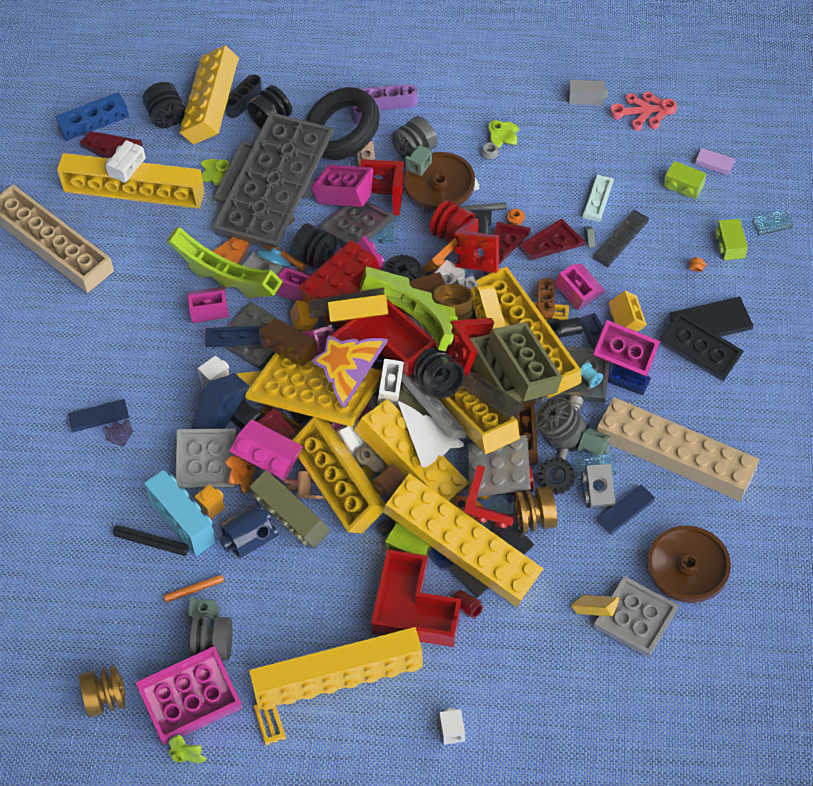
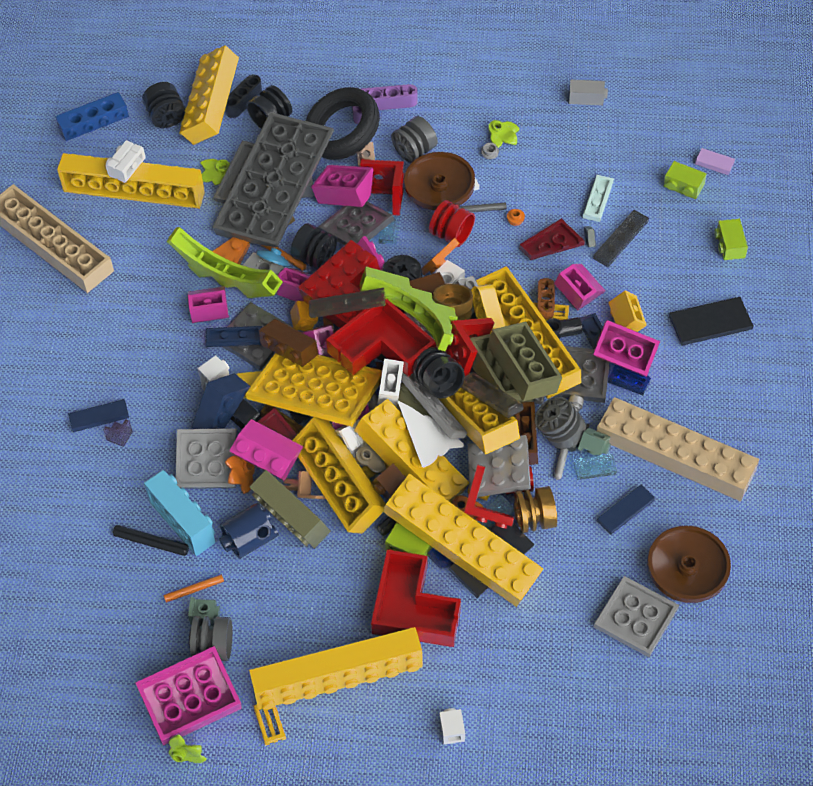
pearl gold wheel [79,665,126,717] -> none
dark red wing [80,131,143,158] -> none
light orange brick [194,484,225,519] -> none
sticker [312,336,388,408] -> none
yellow tile [328,295,388,322] -> none
sand green brick [405,145,432,176] -> none
dark red cone [453,590,483,618] -> none
red bracket [455,218,499,273] -> none
black piece [473,209,492,234] -> none
dark red wing [484,222,531,276] -> none
black tyre [538,457,575,495] -> none
yellow slope [572,595,619,616] -> none
medium azure bush [580,362,603,388] -> none
light grey brick [582,464,615,508] -> none
coral plant [610,92,677,131] -> none
black tile [659,312,744,382] -> none
orange plate [688,257,706,272] -> none
clear light blue plate [752,210,794,236] -> none

